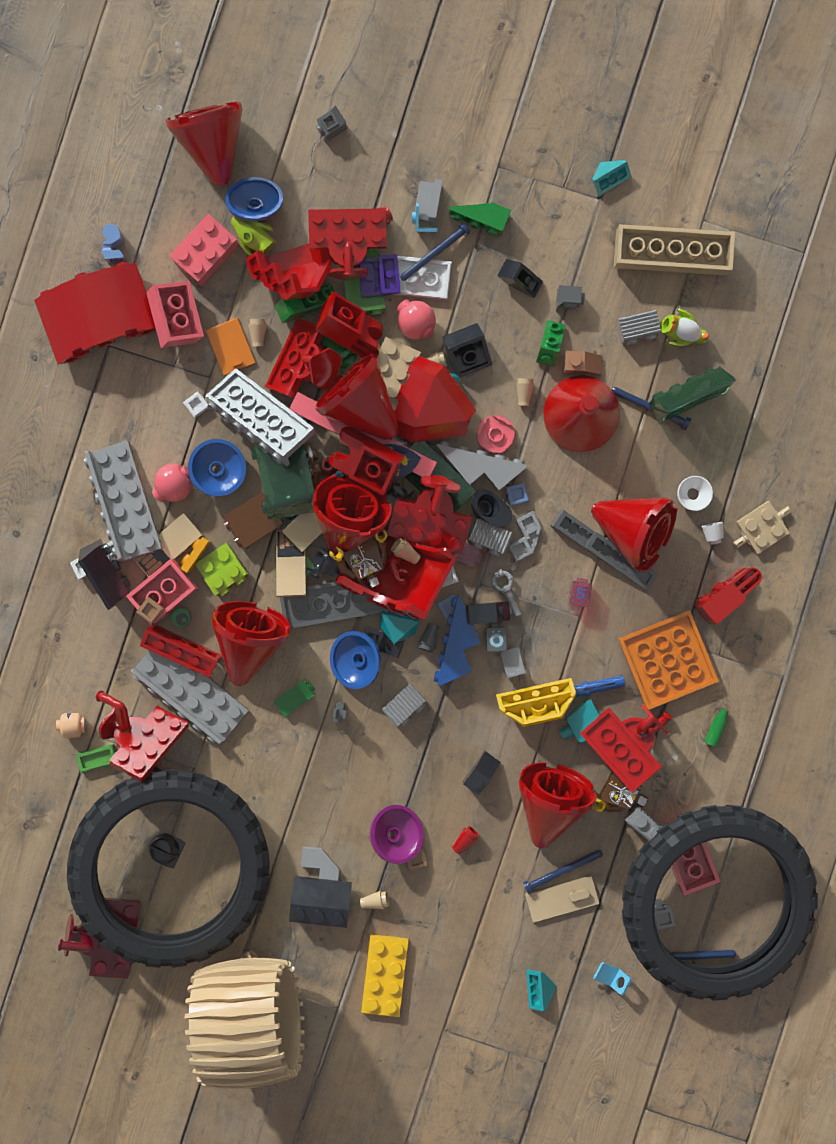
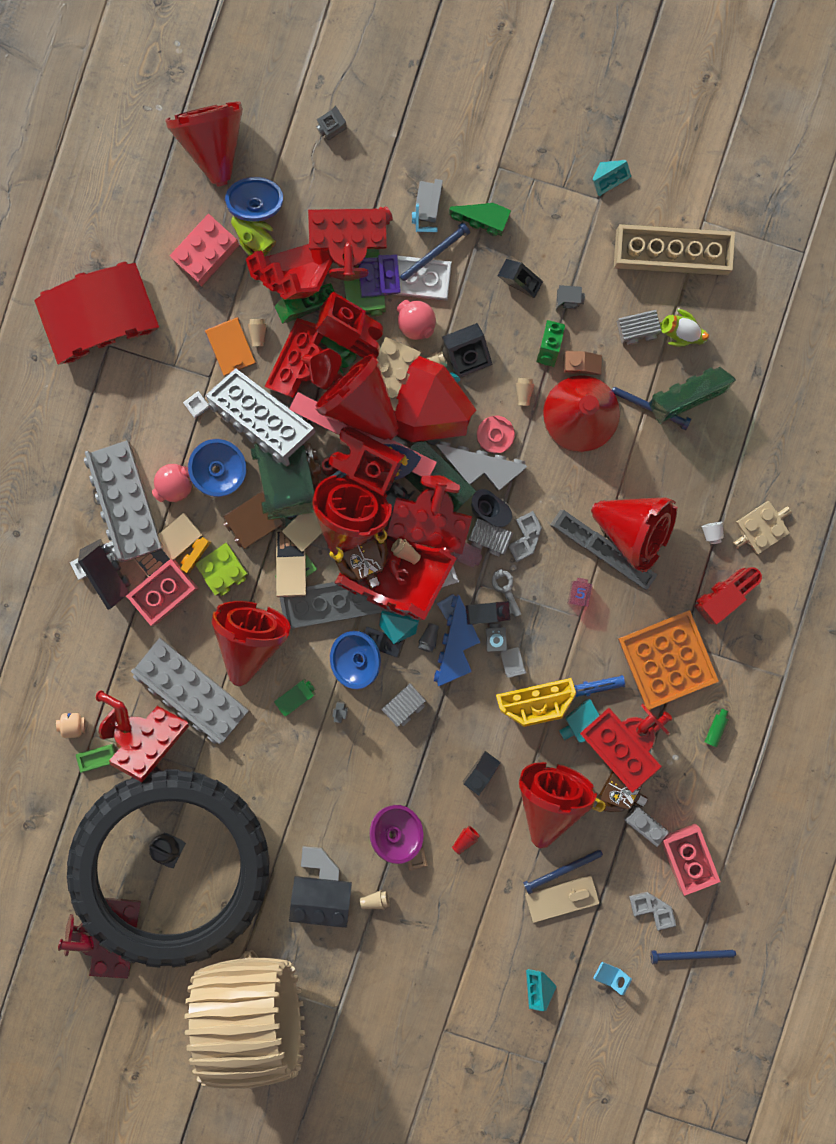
medium blue leg [101,224,127,263] -> none
medium nougat tile [136,597,165,624] -> none
red fence [140,625,222,678] -> none
coral brick [146,281,204,348] -> none
green tile [171,608,191,627] -> none
black hair [306,547,340,579] -> none
yellow plate [361,934,408,1017] -> none
medium blue tile [506,483,529,506] -> none
black tyre [622,805,818,1001] -> none
white piece [677,476,713,511] -> none

